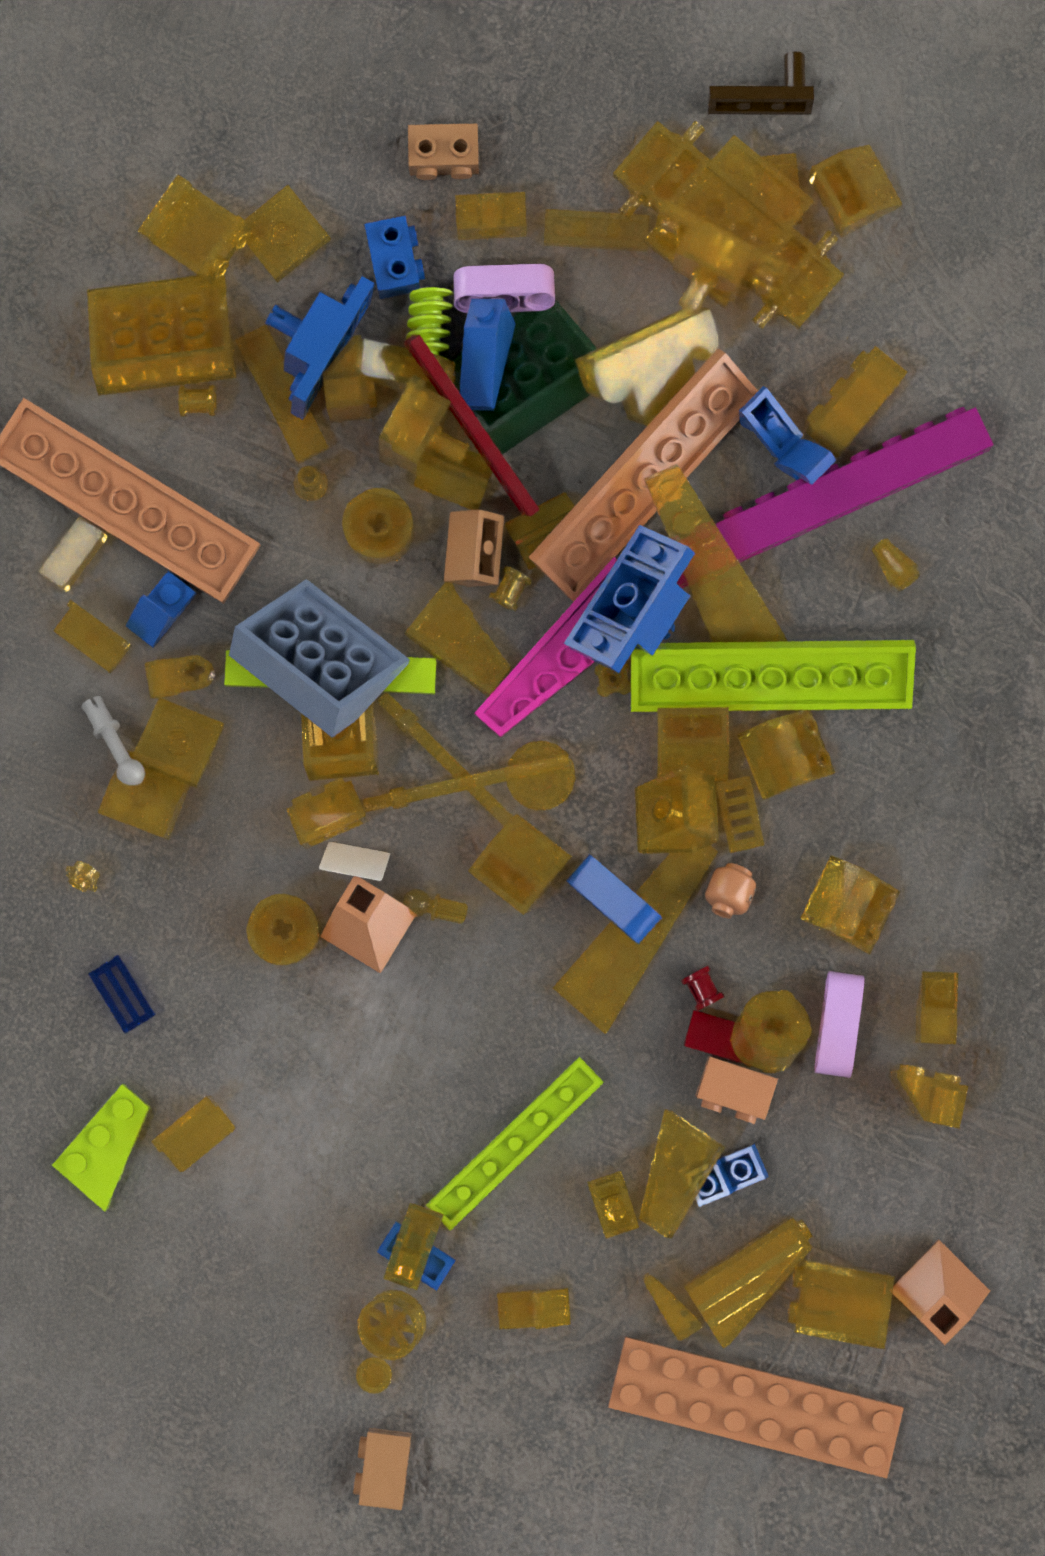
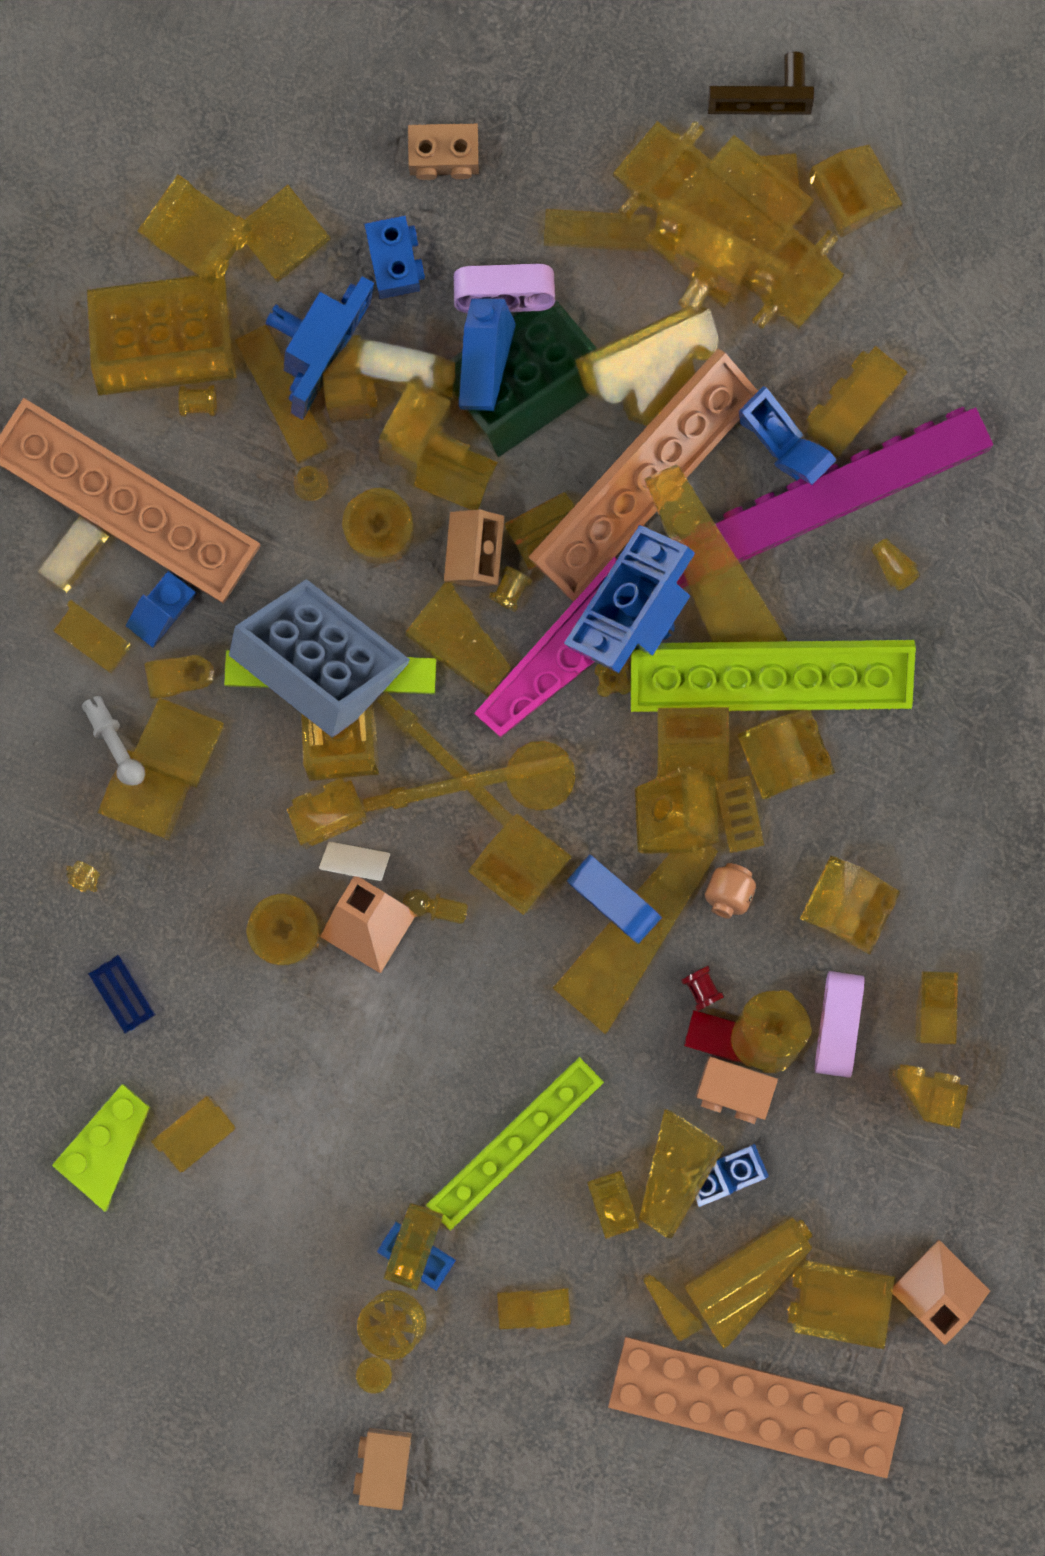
dark red tile [404,334,540,517] -> none
lime piece [405,287,454,364] -> none
clear yellow brick [455,192,527,240] -> none

